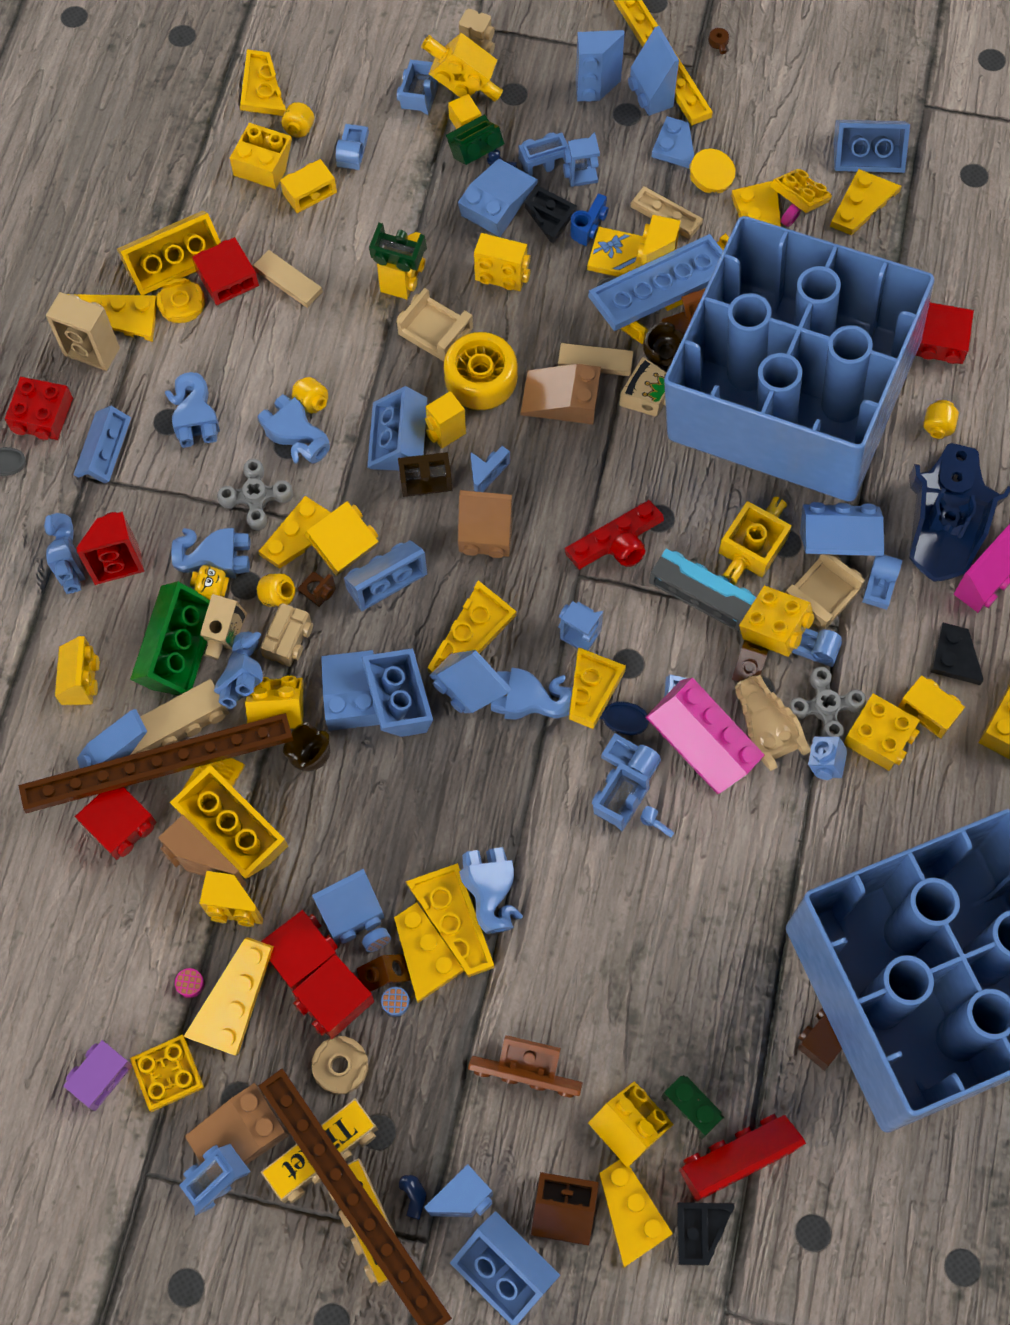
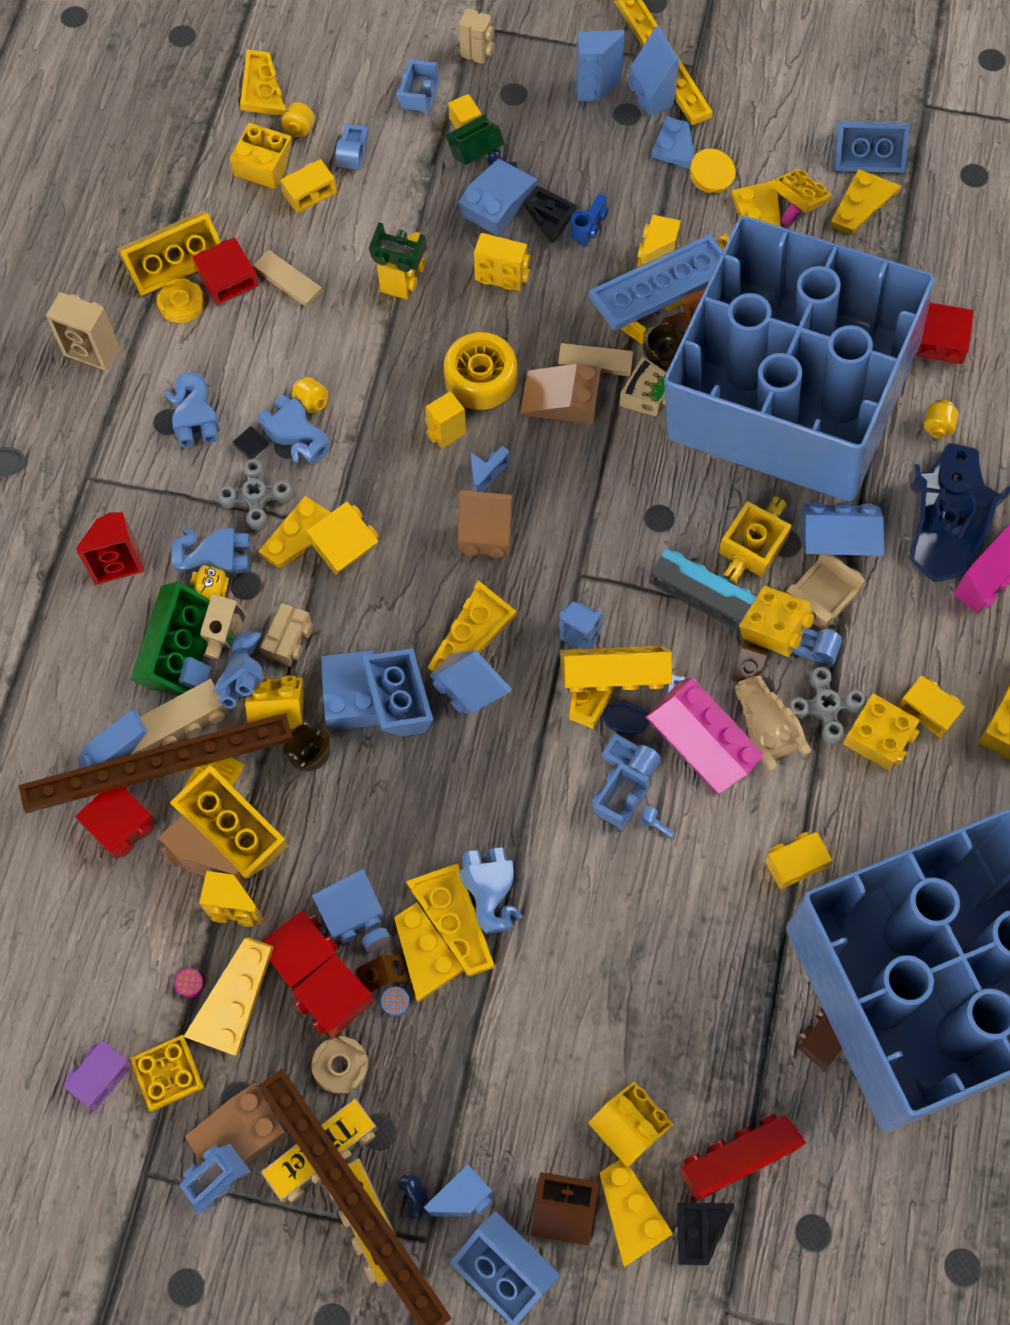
red brick [4,376,73,440] -> none
medium blue hips [44,513,86,594] -> none
yellow slope [55,636,100,705] -> none
yellow wing [67,294,157,342] -> none
medium blue panel [74,406,131,483] -> none
yellow head [257,574,295,607] -> none
reddish brown bracket [298,572,336,607] -> none
medium blue slope [344,540,427,612] -> none
medium blue slope [367,386,428,471] -> none
tan panel [396,288,473,361] -> none
dark brown window [398,452,453,497] -> none
yellow brick [421,33,503,102] -> none
dark orange bracket [468,1035,583,1098] -> none
medium blue hips [491,668,573,720] -> none
medium blue window [519,133,568,177] -> none
medium blue window [563,132,600,187] -> none
red plate [564,500,664,570] -> none
yellow tile [587,227,644,277] -> none
tan tile [631,186,703,240] -> none
dark green window [661,1075,724,1140] -> none
reddish brown piece [708,28,729,55] -> none
medium blue brick [808,736,848,780] -> none
medium blue plate [862,555,902,610] -> none
black wing [931,622,983,685] -> none
none -> medium blue tile [179,657,211,688]
none -> black tile [233,426,269,460]
none -> yellow slope [560,646,672,692]
none -> yellow brick [765,832,833,890]

